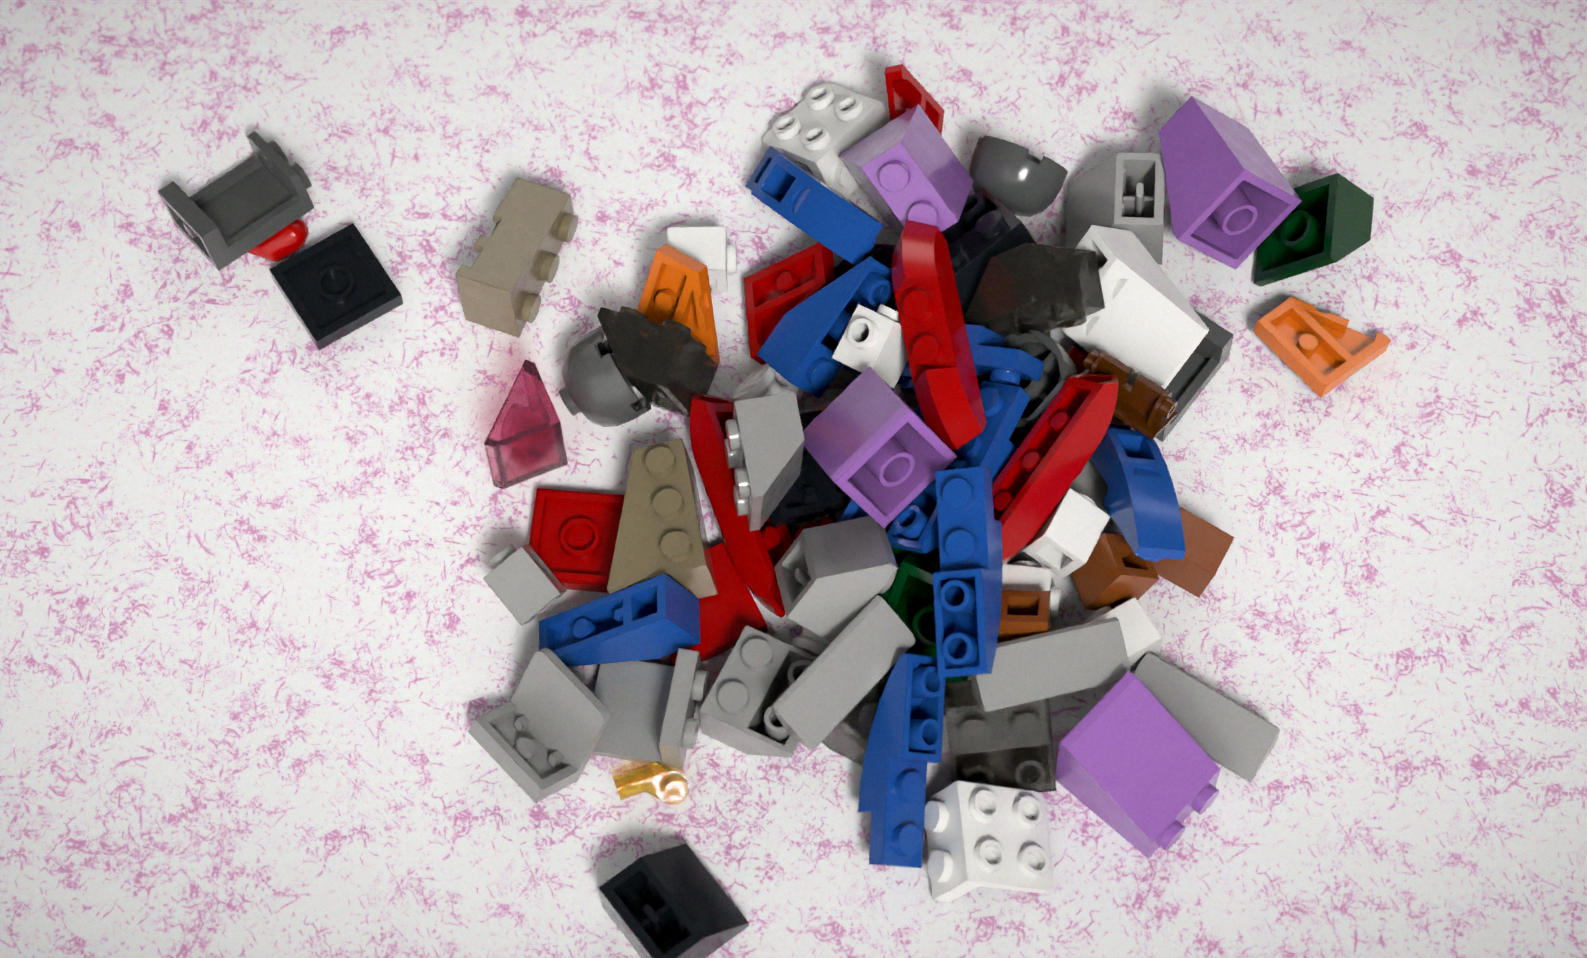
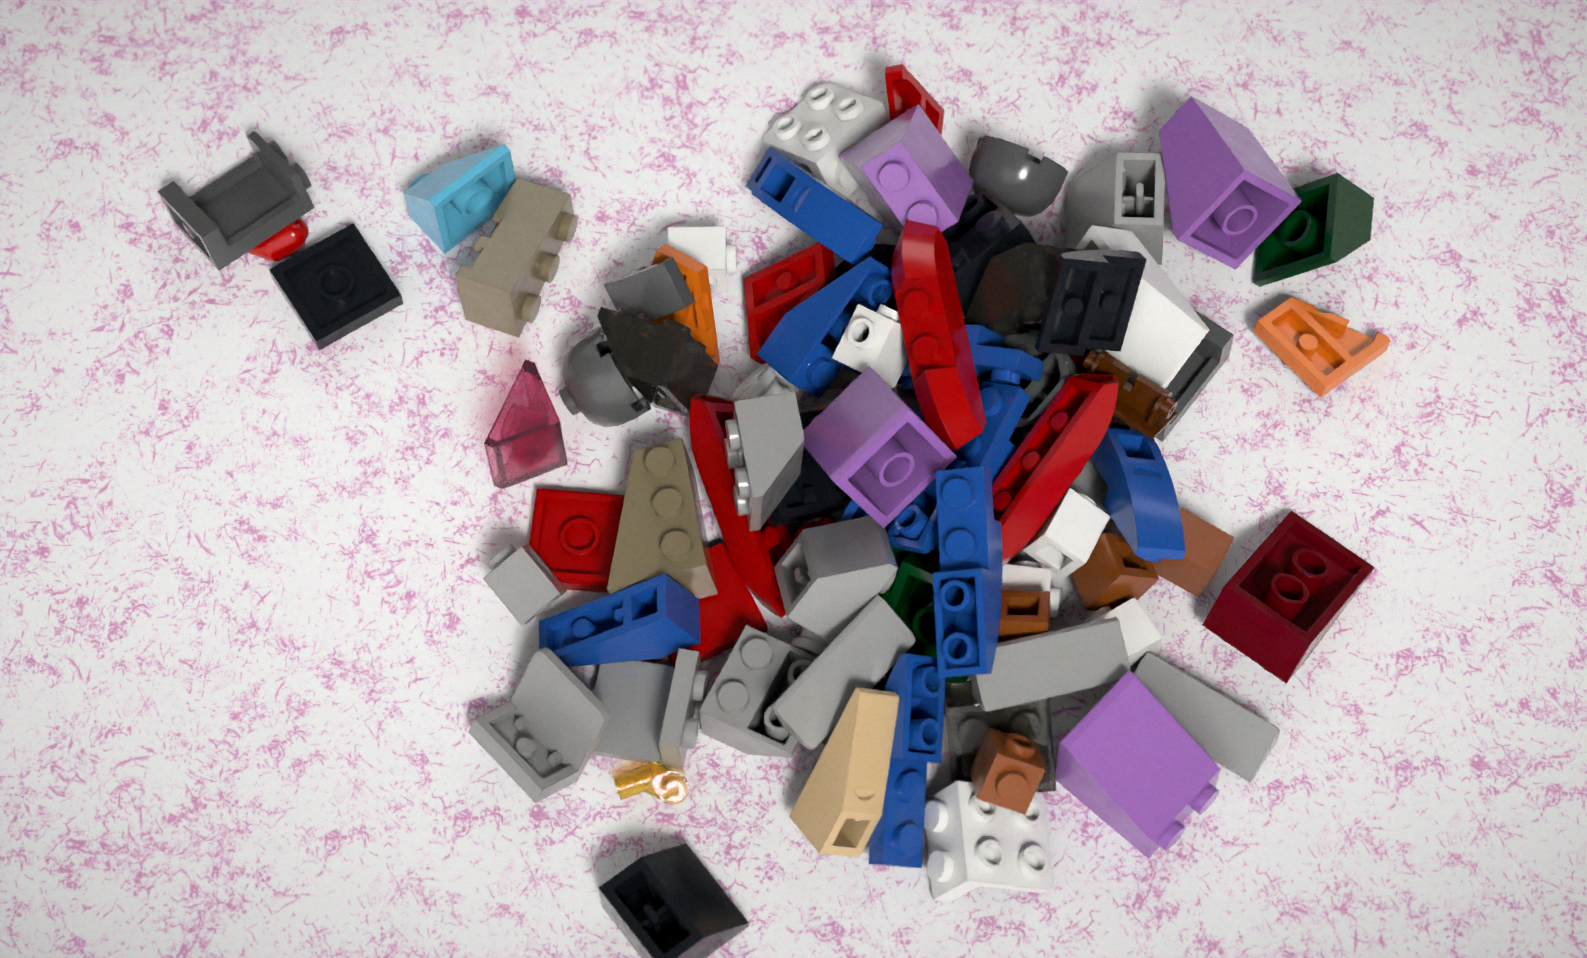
none -> medium azure slope [404,144,516,254]
none -> dark grey slope [604,257,695,328]
none -> tan slope [789,687,900,857]
none -> dark orange brick [970,727,1046,815]
none -> black slope [1035,250,1147,356]
none -> dark red slope [1202,510,1375,684]

